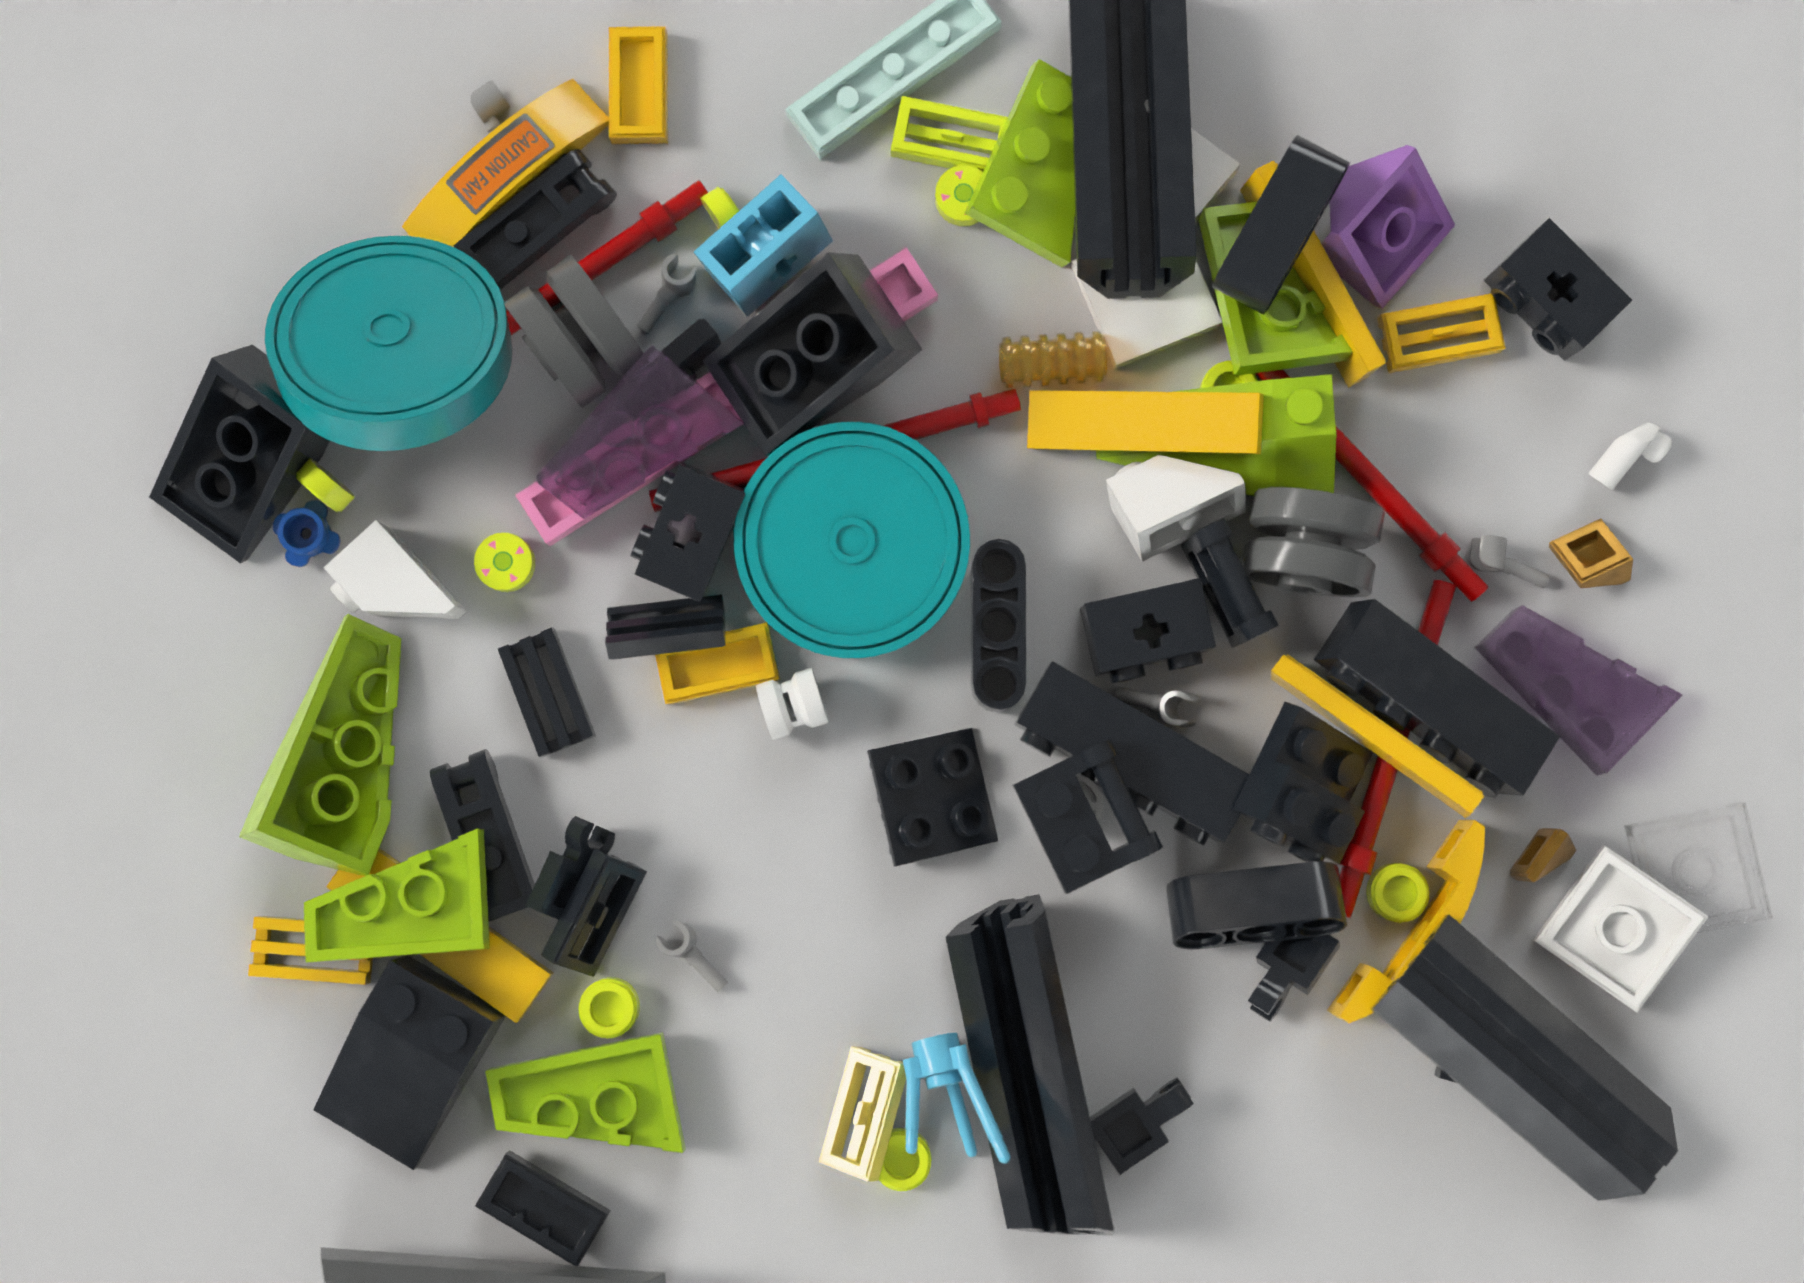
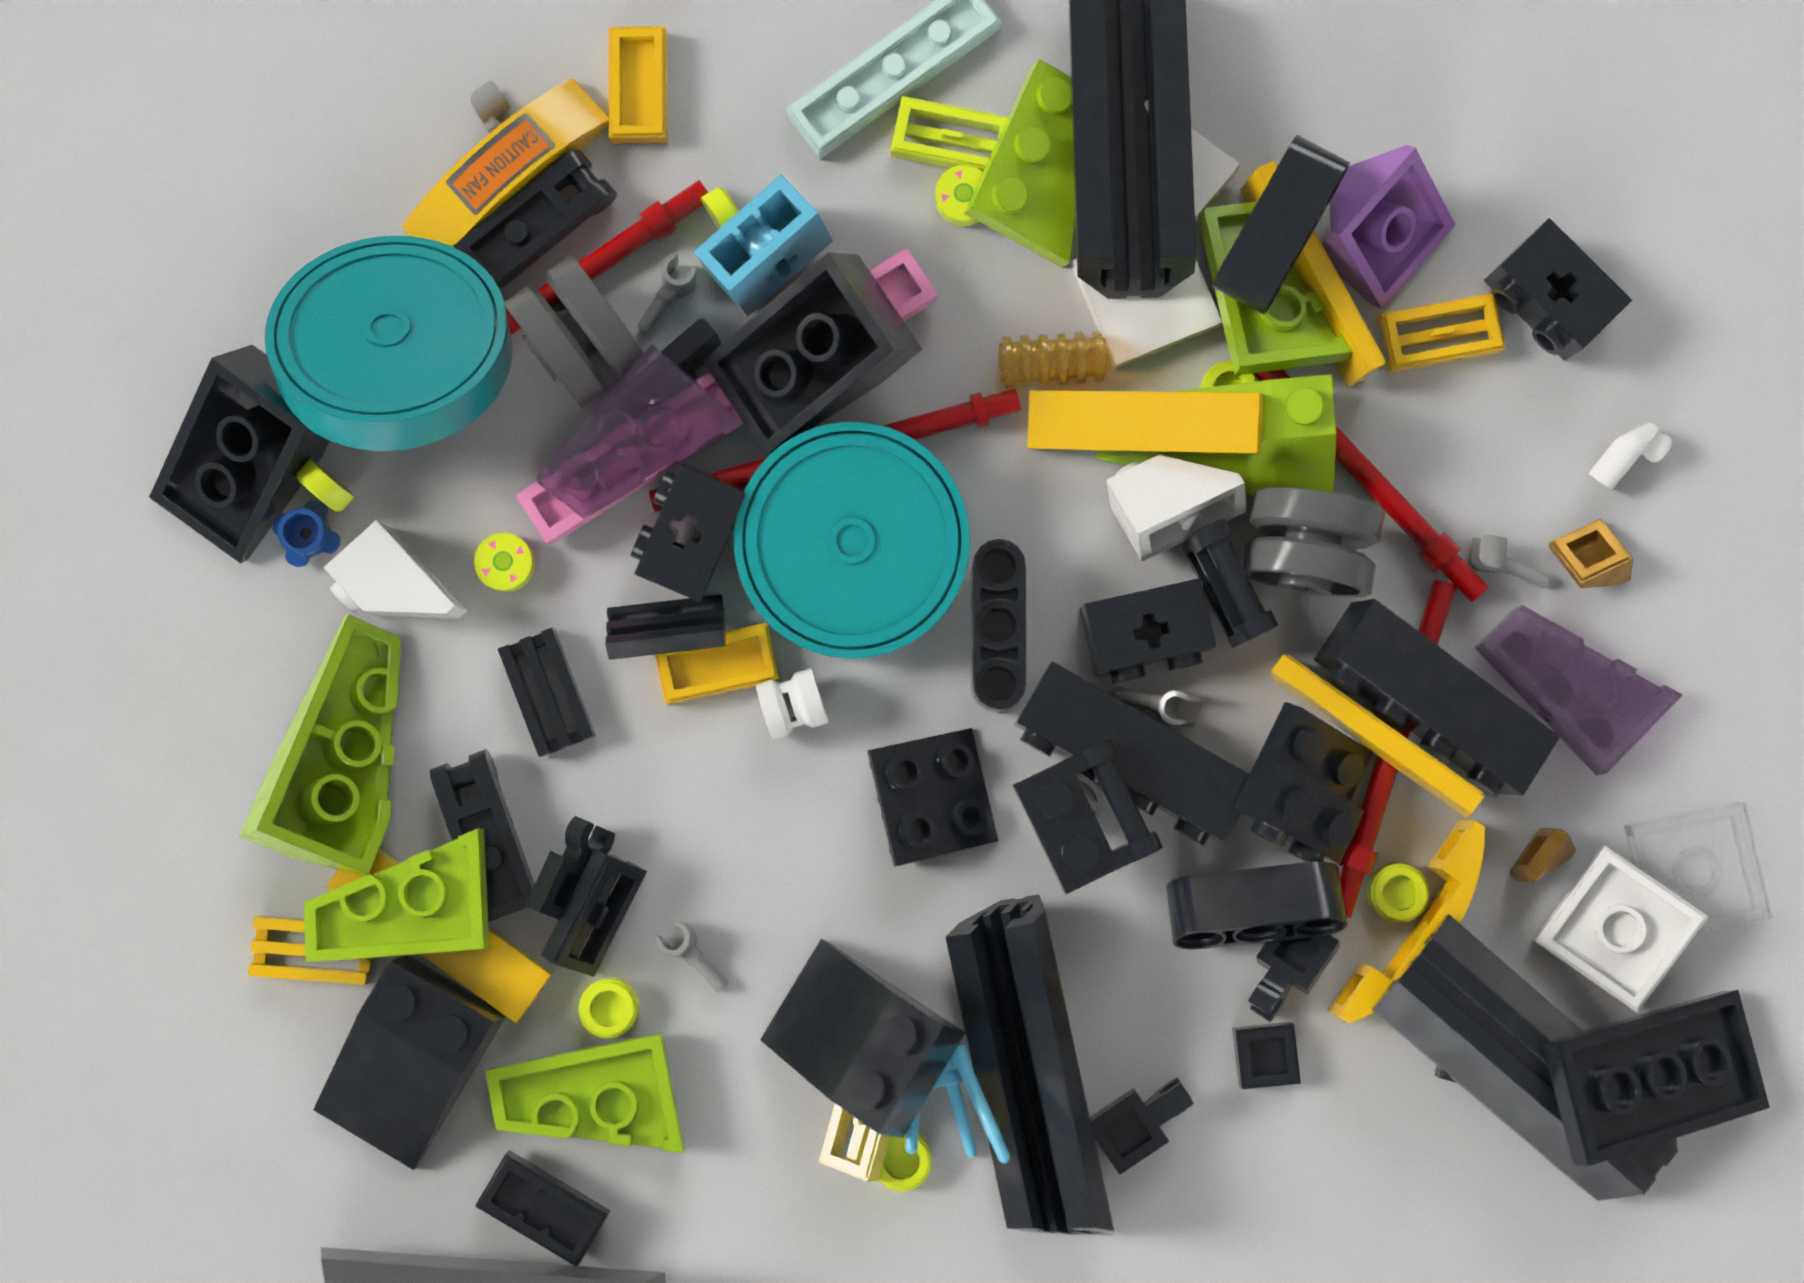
none -> black slope [760,939,966,1138]
none -> black tile [1232,1022,1301,1090]
none -> black tile [1542,990,1770,1167]

